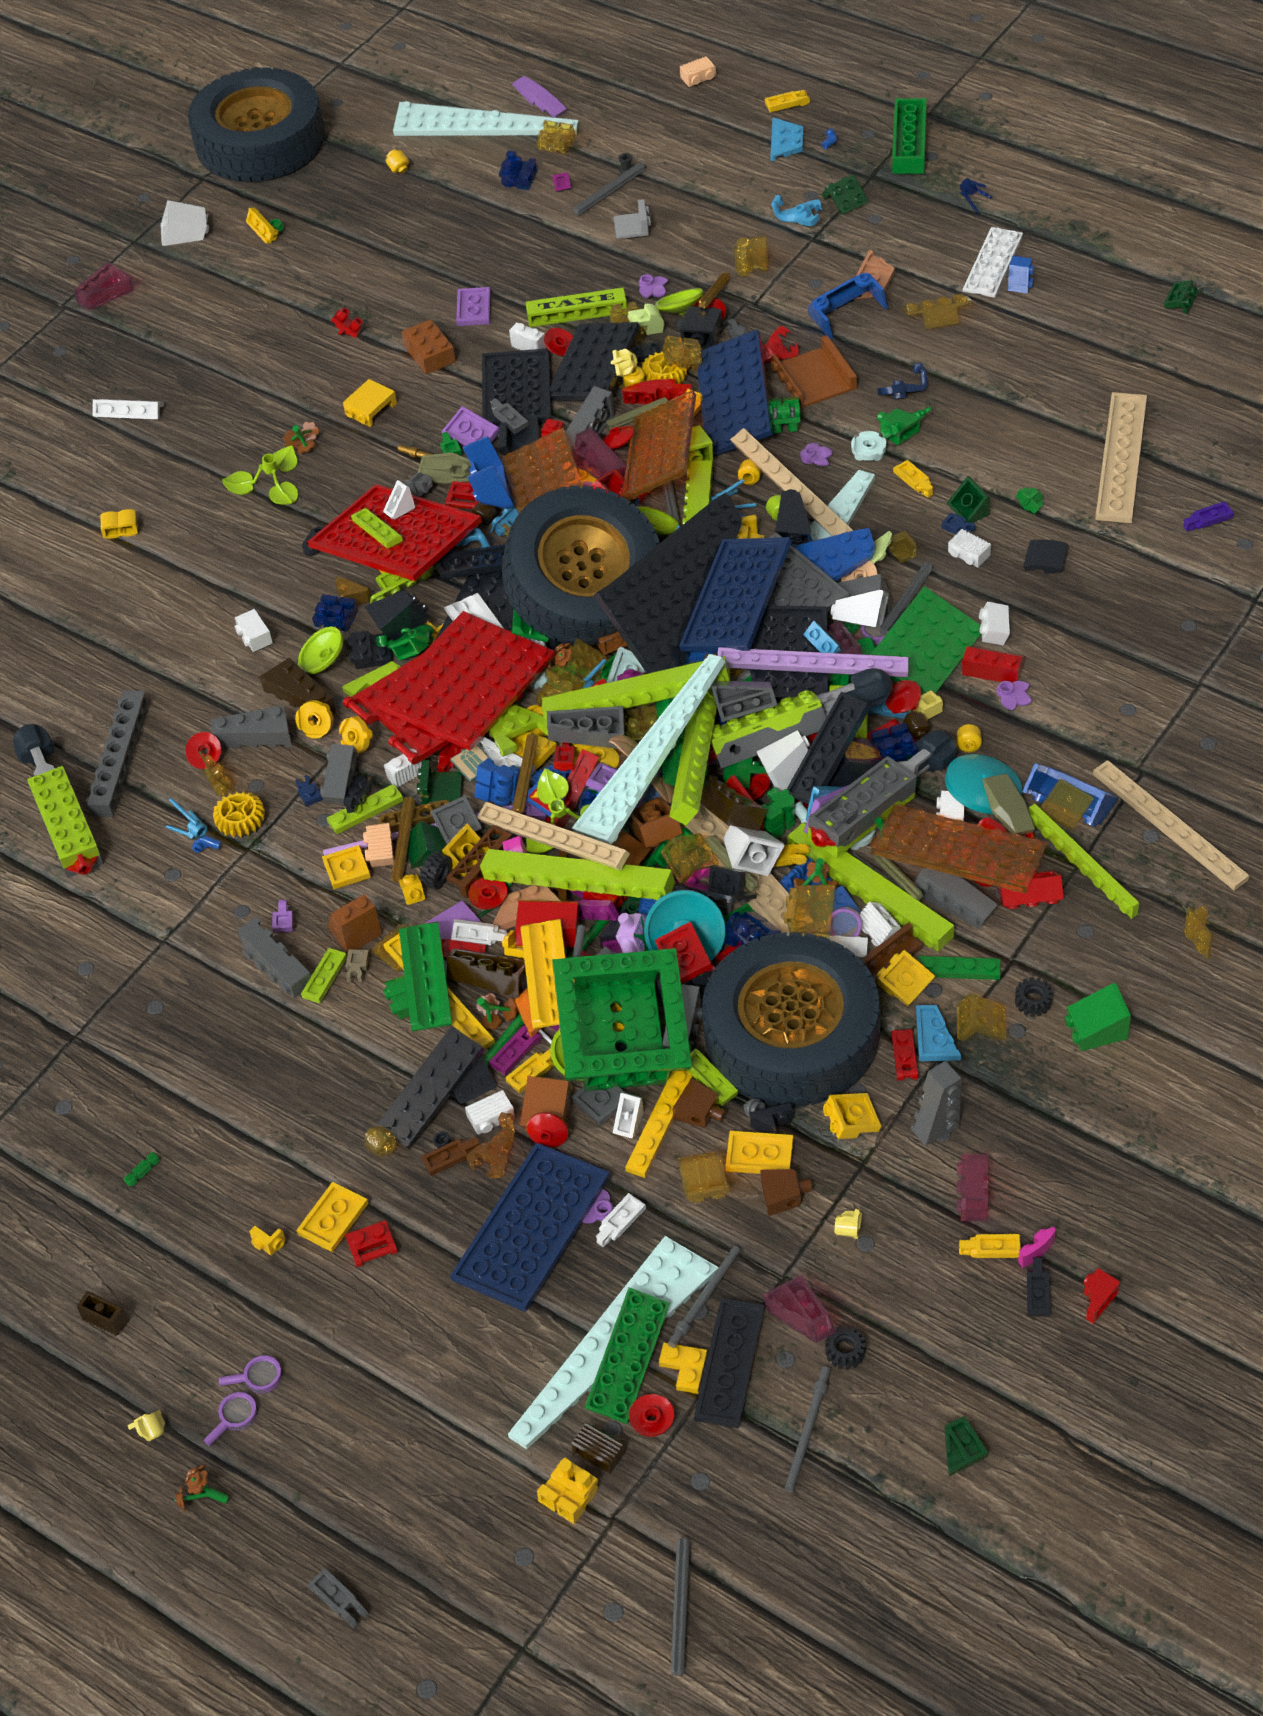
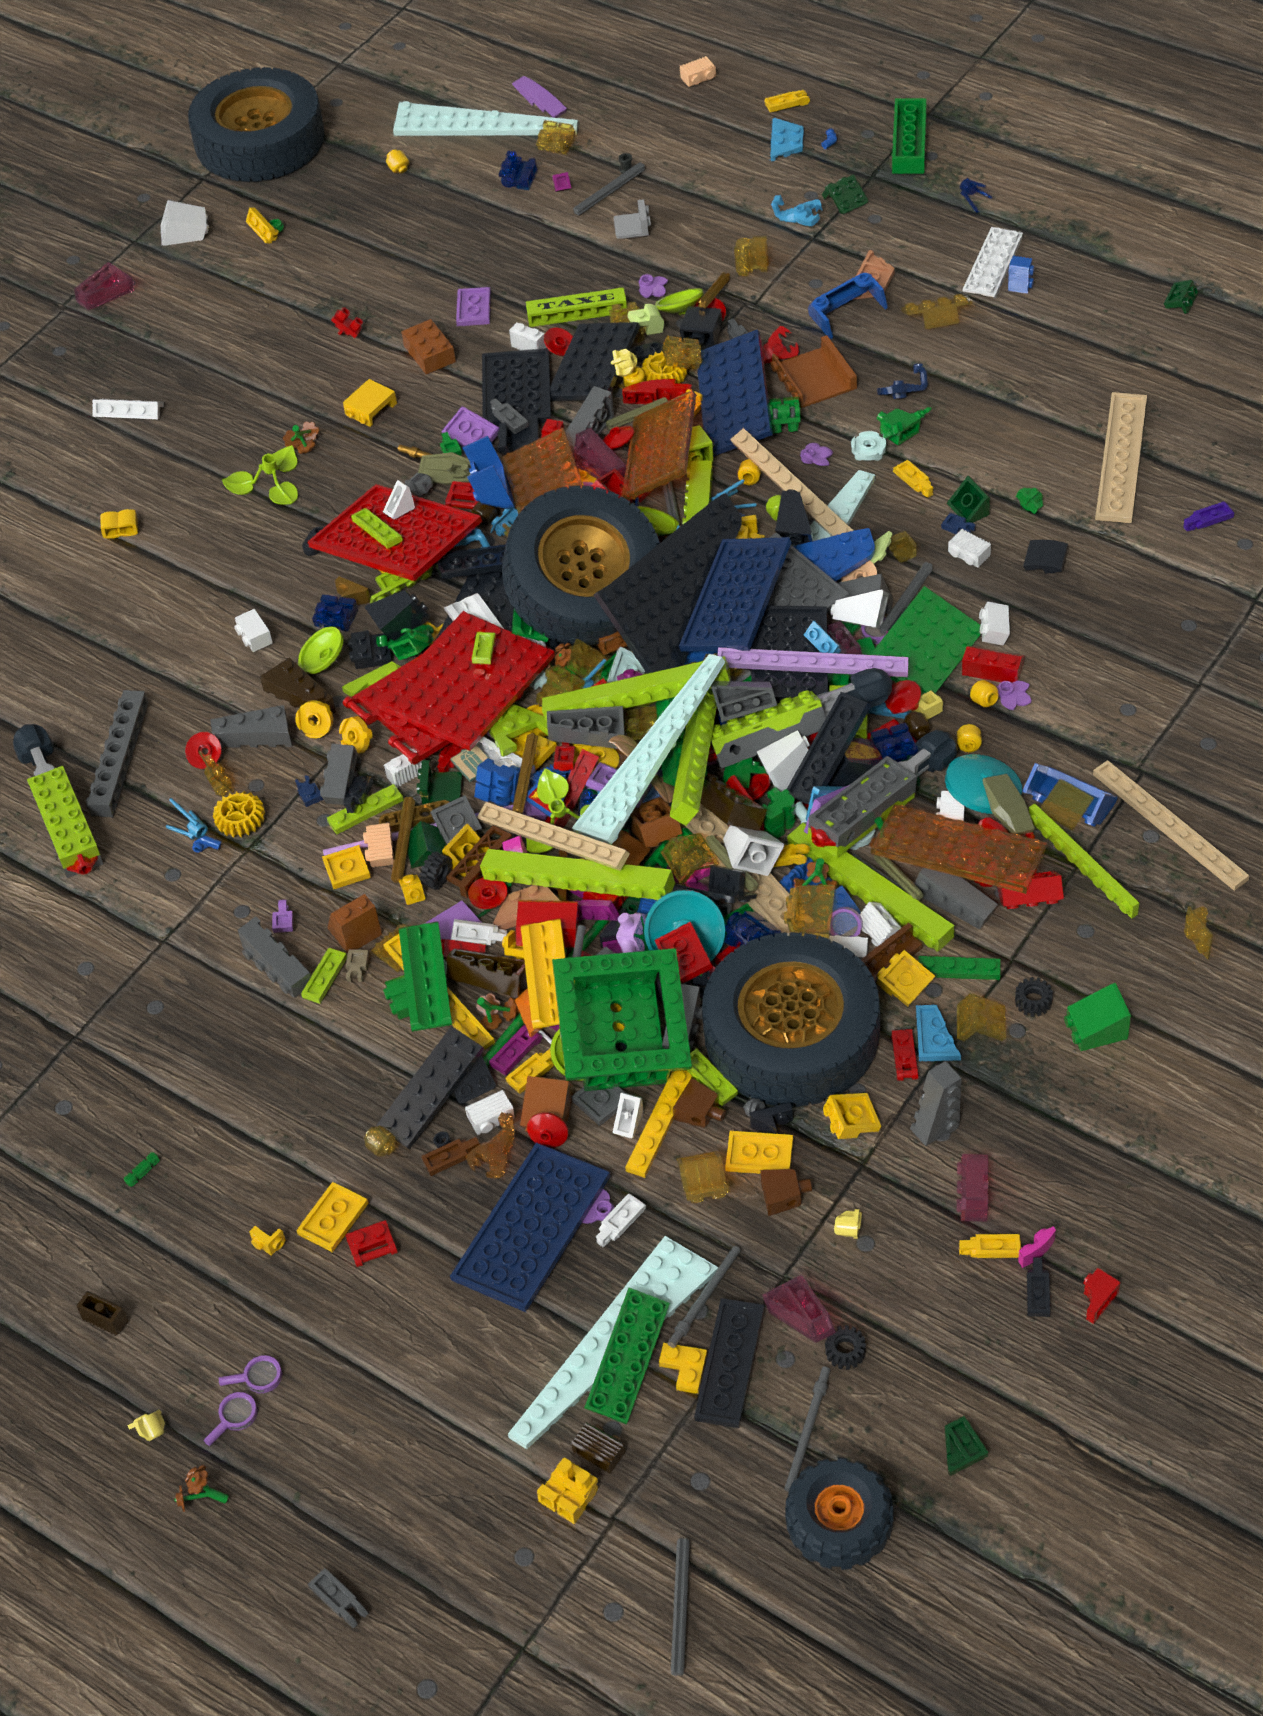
red dish [629,1394,674,1437] -> none
none -> lime plate [472,632,496,664]
none -> black wheel [785,1457,894,1570]
none -> yellow head [970,680,998,707]

